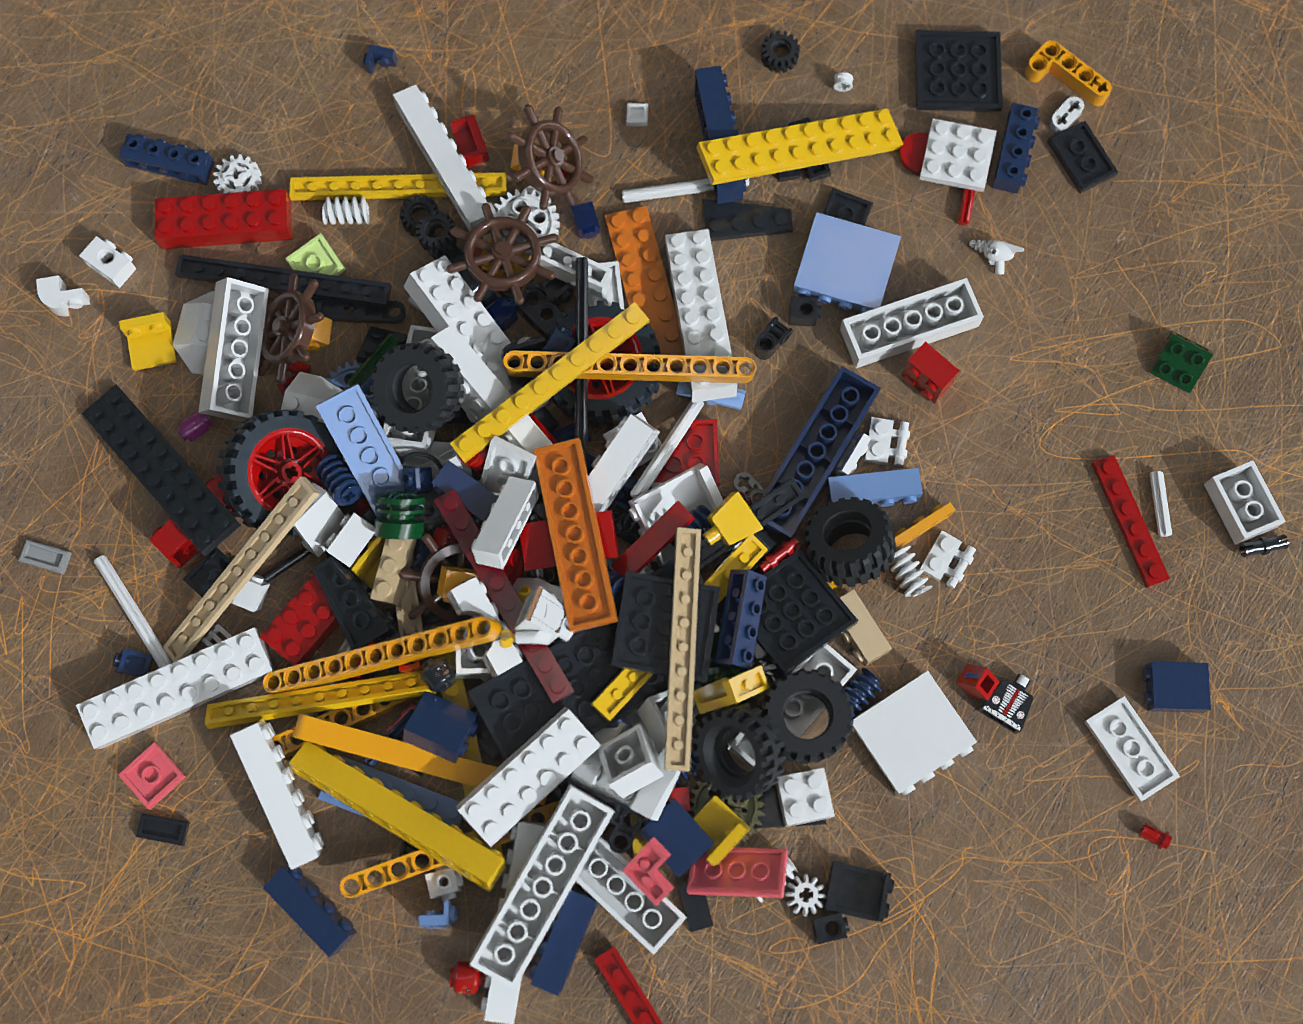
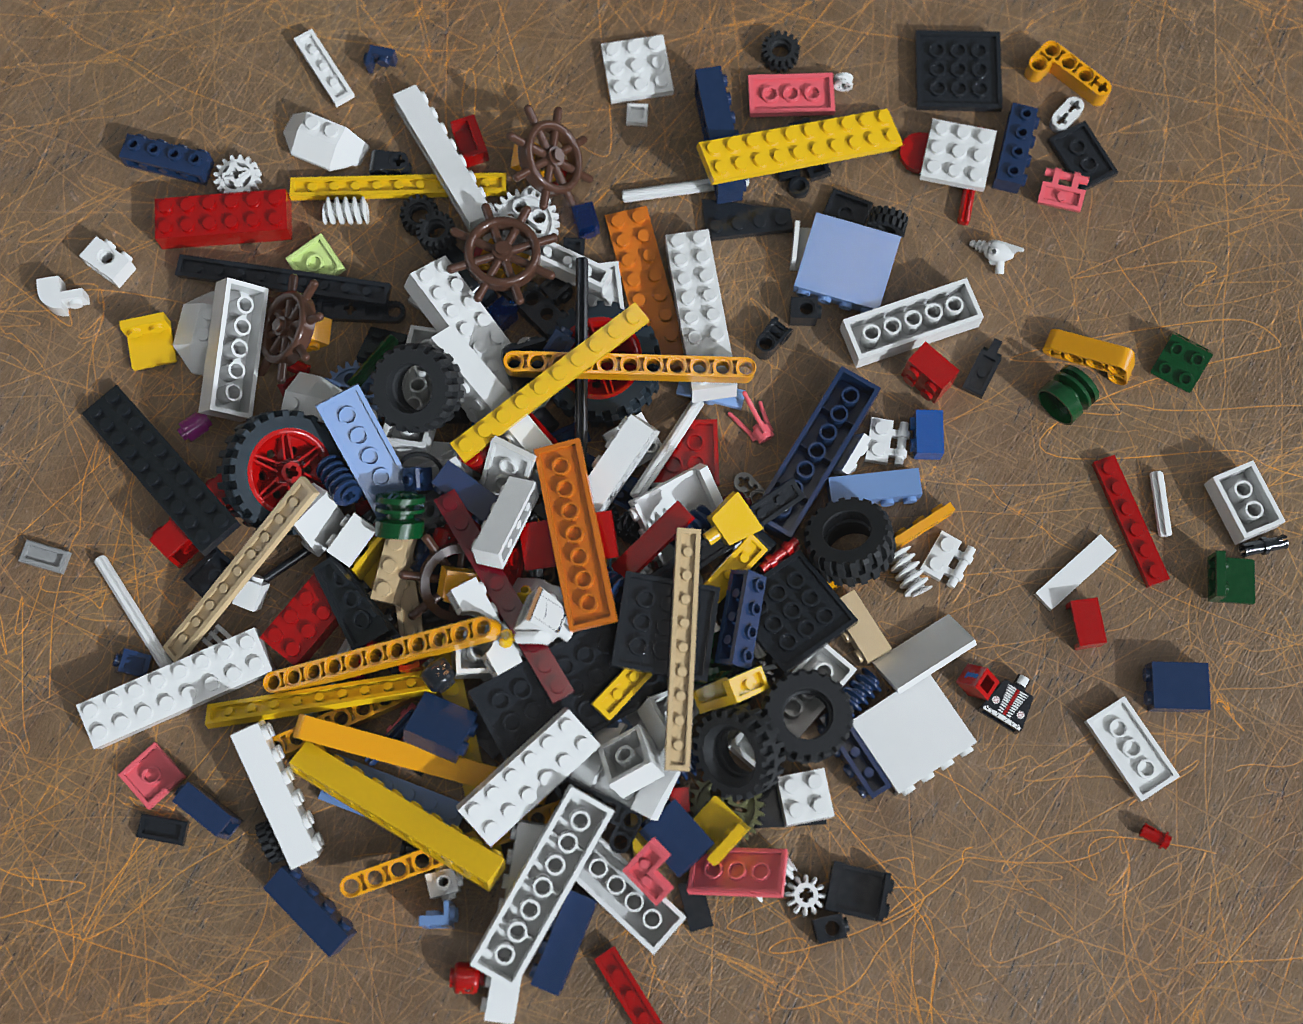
none -> dark blue brick [172,782,244,840]
none -> black tyre [255,819,286,865]
none -> white wedge [283,112,370,171]
none -> white plate [294,29,355,107]
none -> black piece [369,149,412,176]
none -> black tile [563,237,586,256]
none -> white plate [601,35,674,104]
none -> coral plant [728,391,774,444]
none -> coral plate [748,73,835,117]
none -> black tile [788,176,810,199]
none -> white panel [790,220,811,271]
none -> dark blue brick [816,712,892,801]
none -> black tyre [866,205,909,238]
none -> white tile [872,614,977,694]
none -> blue brick [909,410,944,460]
none -> black hinge [961,338,1002,399]
none -> white tile [1034,534,1117,611]
none -> coral plate [1037,167,1089,213]
none -> dark green wheel [1037,365,1099,425]
none -> light orange beam [1042,329,1135,385]
none -> red panel [1065,597,1107,650]
none -> dark green bracket [1207,551,1255,605]

